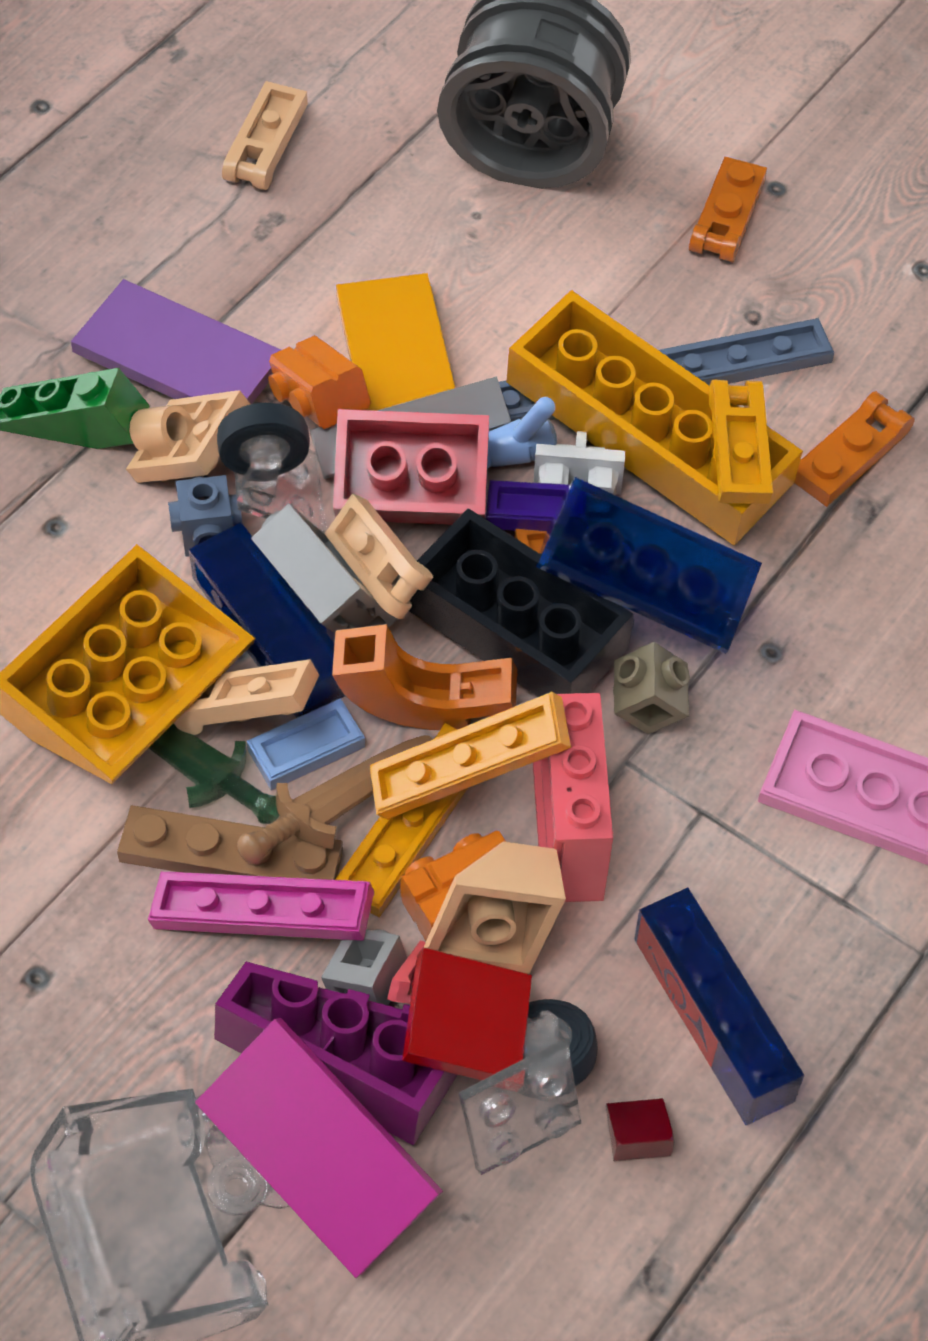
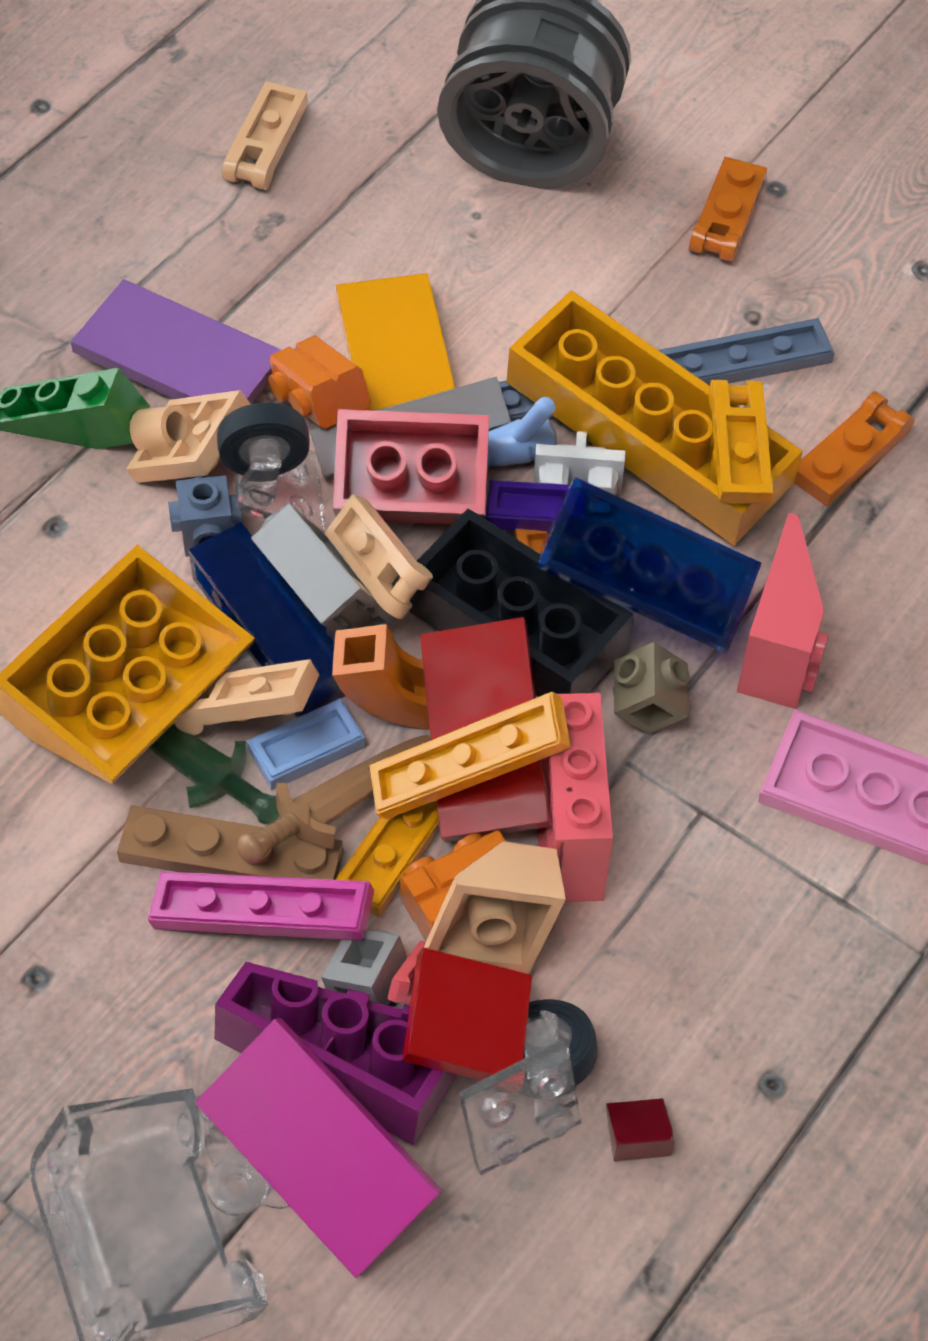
clear blue brick [634,887,804,1126] -> none
none -> red tile [420,617,551,842]
none -> coral slope [737,513,829,709]

